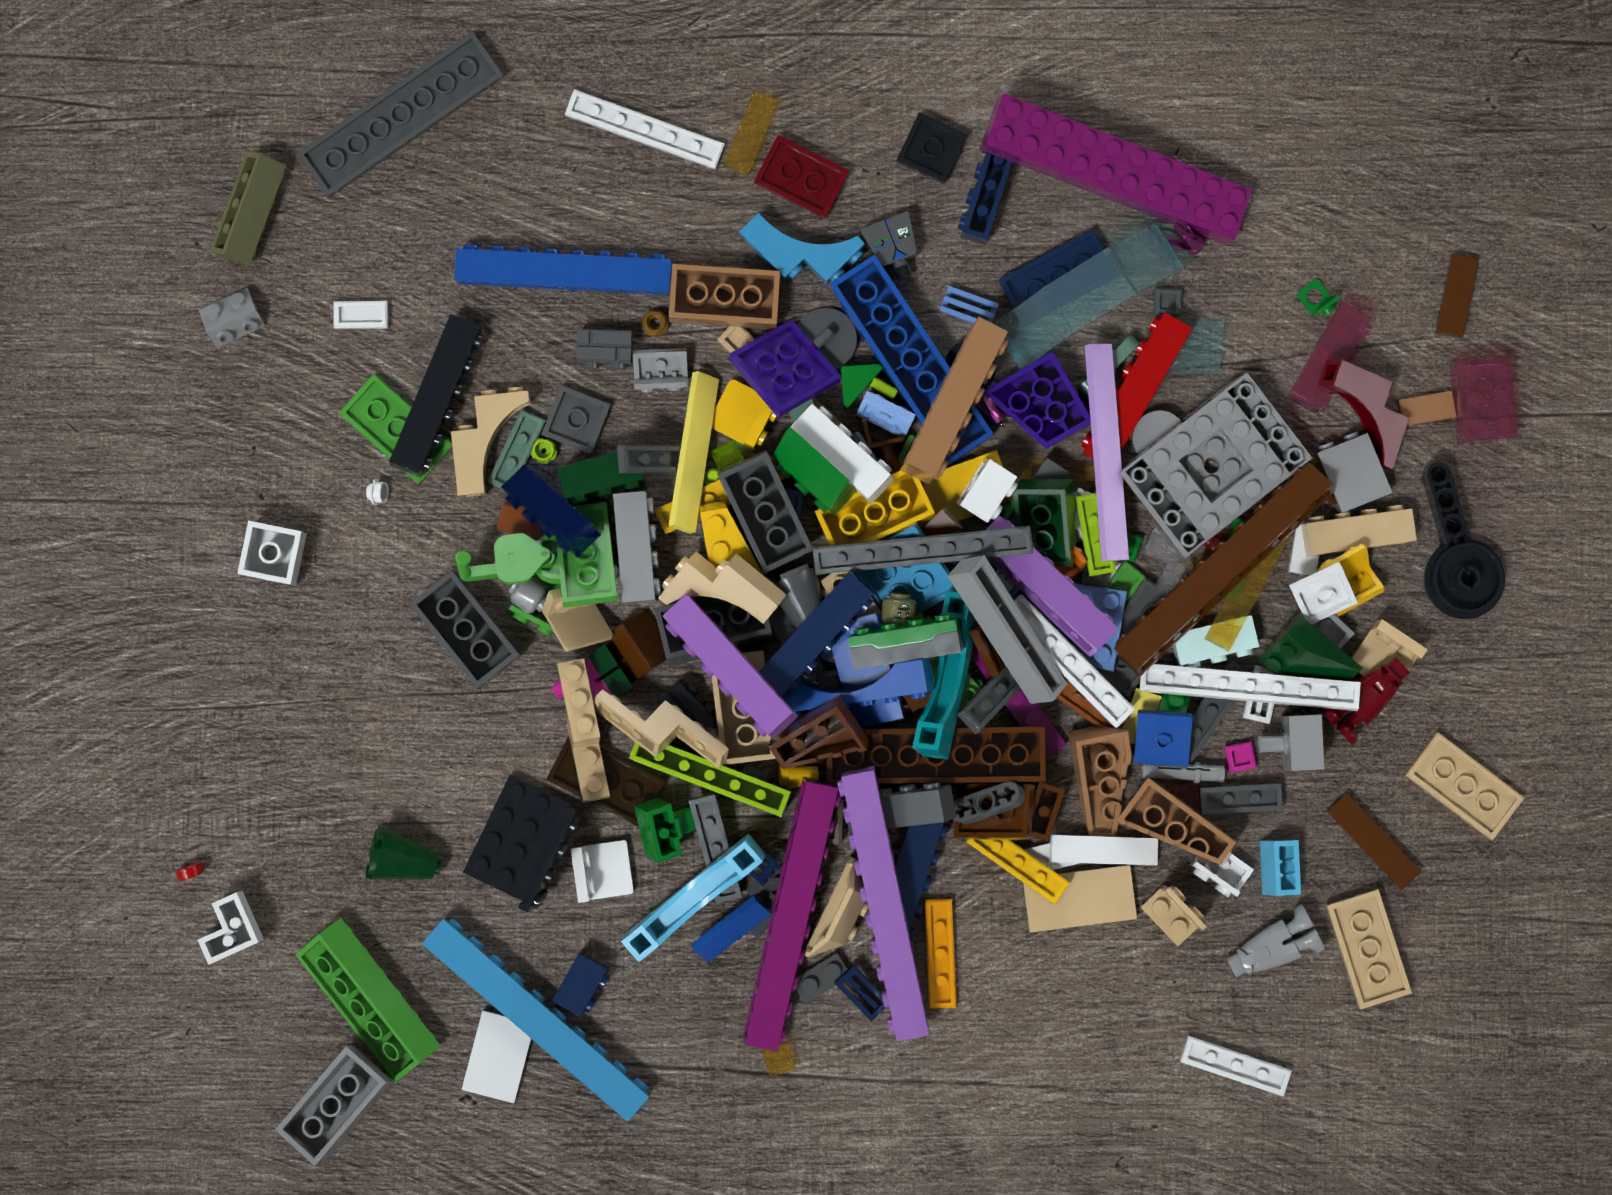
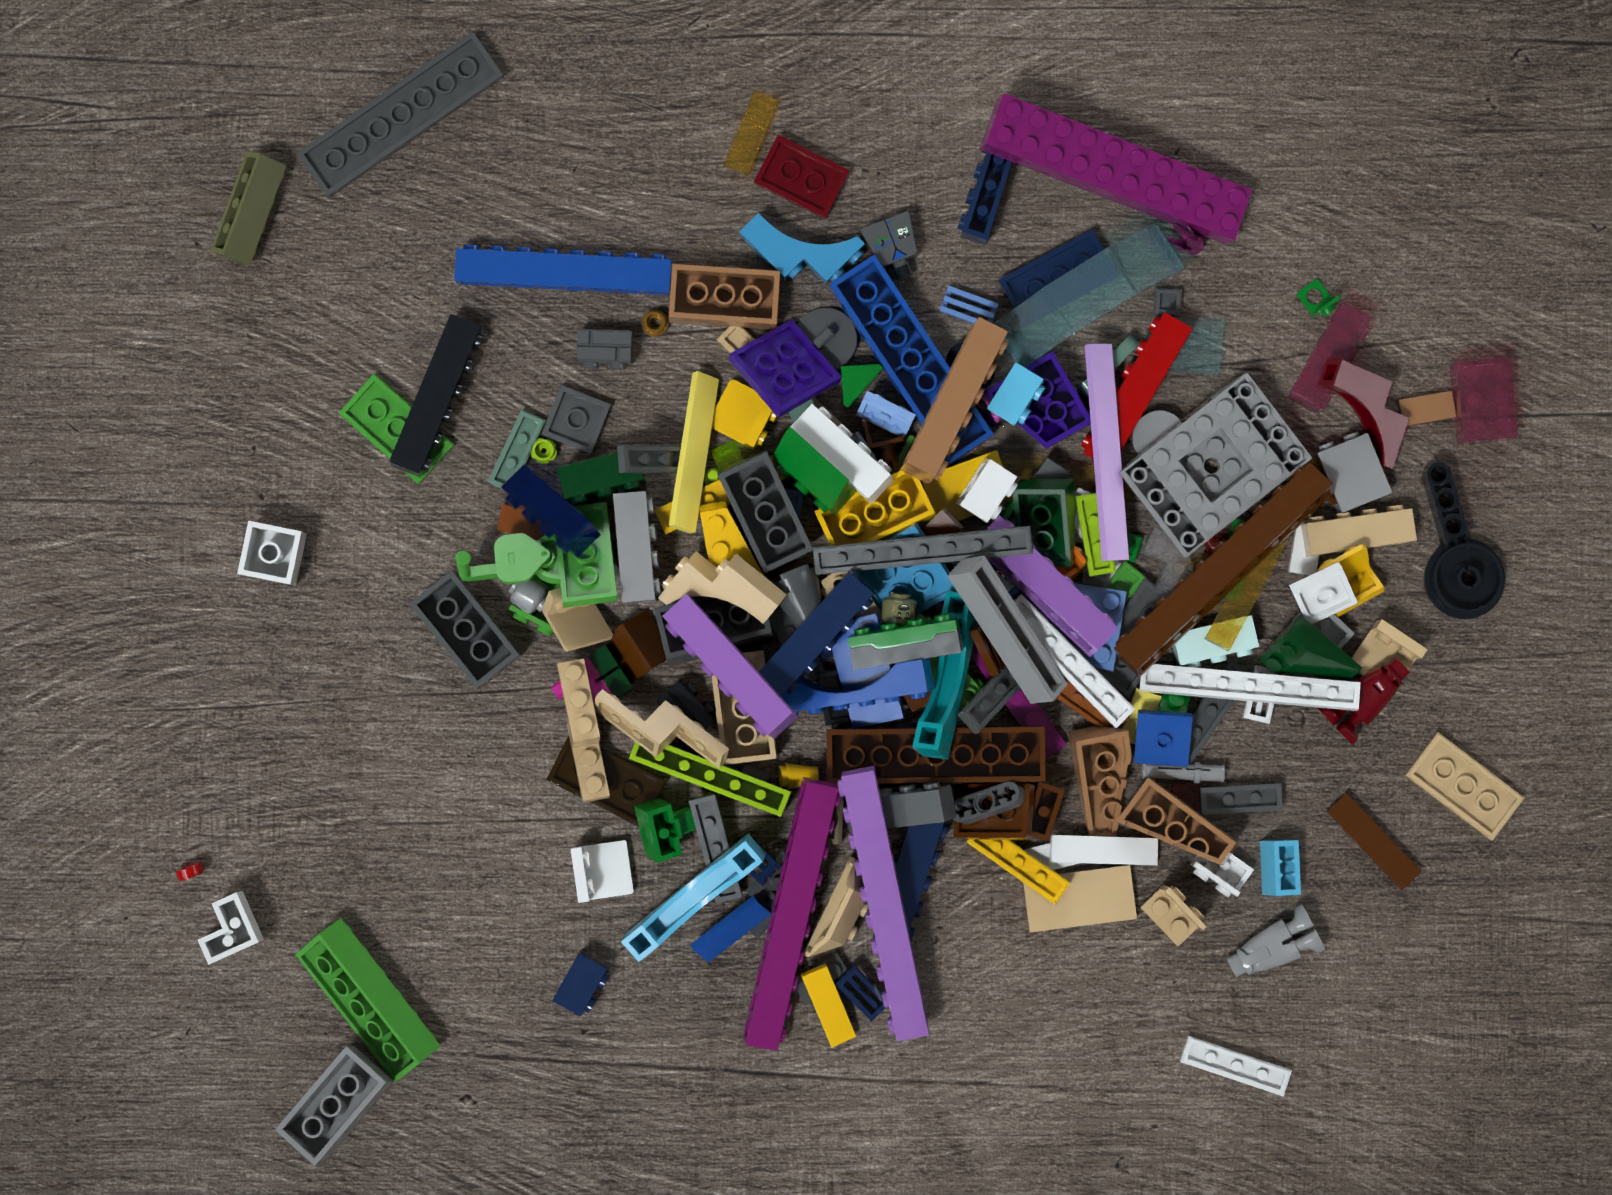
light grey bracket [199,288,265,347] -> none
white tile [334,301,389,329] -> none
dark green cone [365,825,443,880] -> none
white plate [366,479,389,505] -> none
dark azure brick [422,918,650,1122] -> none
tan arch [451,387,532,498] -> none
white tile [462,1010,531,1103] -> none
black bracket [463,775,584,913] -> none
white tile [565,89,725,170] -> none
light grey bracket [633,348,688,392] -> none
clear yellow tile [762,1042,796,1077] -> none
reddish brown wedge [768,695,869,769] -> none
lime tile [869,378,898,402] -> none
black plate [896,112,967,184] -> none
light orange tile [925,899,956,1009] -> none
dark pink tile [1224,741,1257,773] -> none
light grey brick [1257,715,1325,771] -> none
tan plate [1325,889,1412,1010] -> none
reddish brown tile [1435,253,1479,338] -> none
none -> yellow tile [801,963,856,1047]
none -> medium azure brick [987,362,1046,427]

